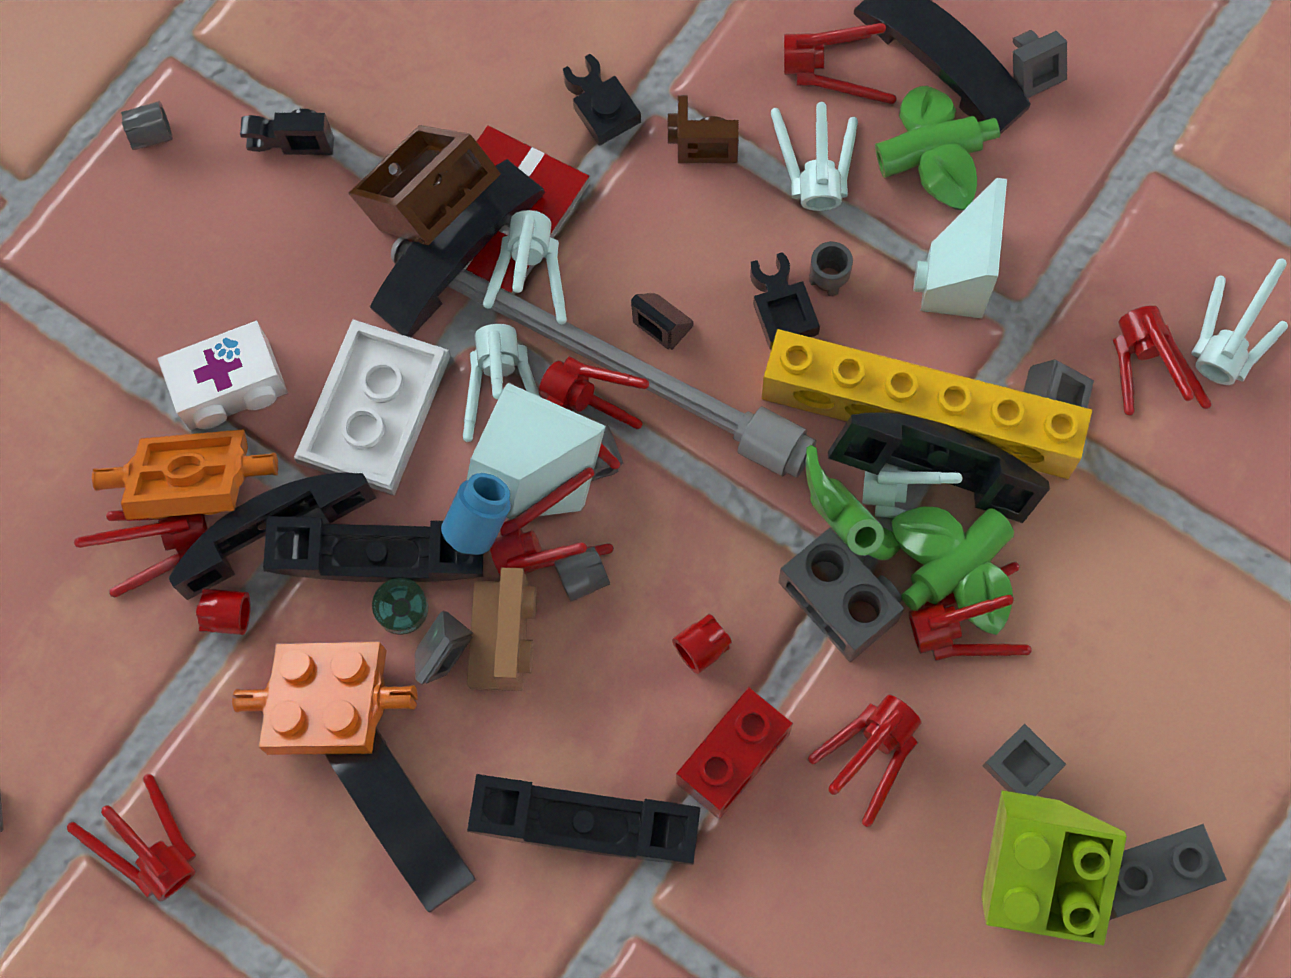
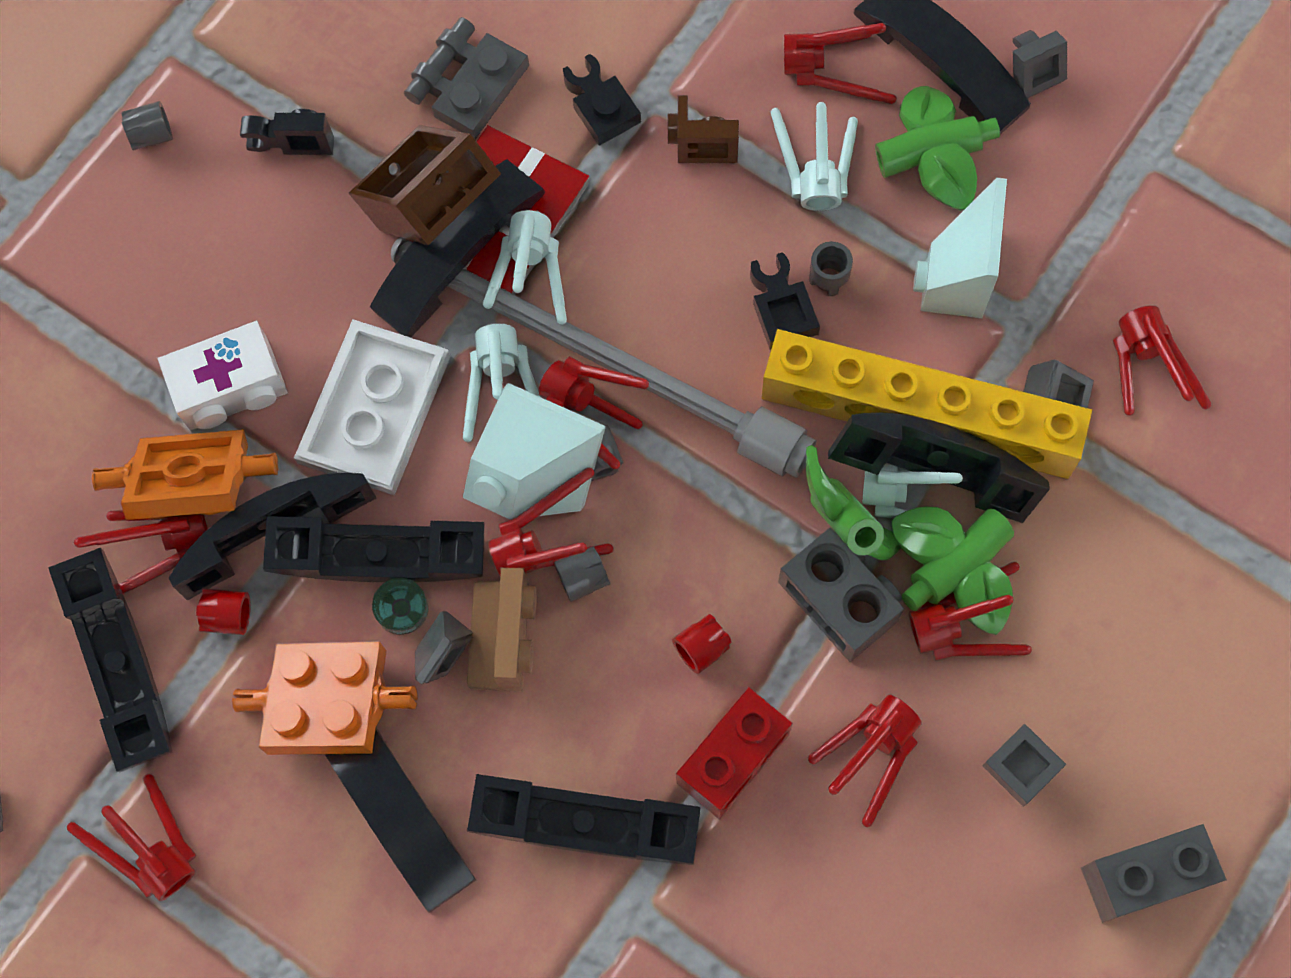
dark azure brick [441,473,511,555] -> none
black slope [631,293,694,350] -> none
lime slope [981,790,1127,946] -> none
light aqua plant [1191,258,1288,385] -> none
none -> black slope [48,548,172,773]
none -> dark grey plate [404,17,529,139]

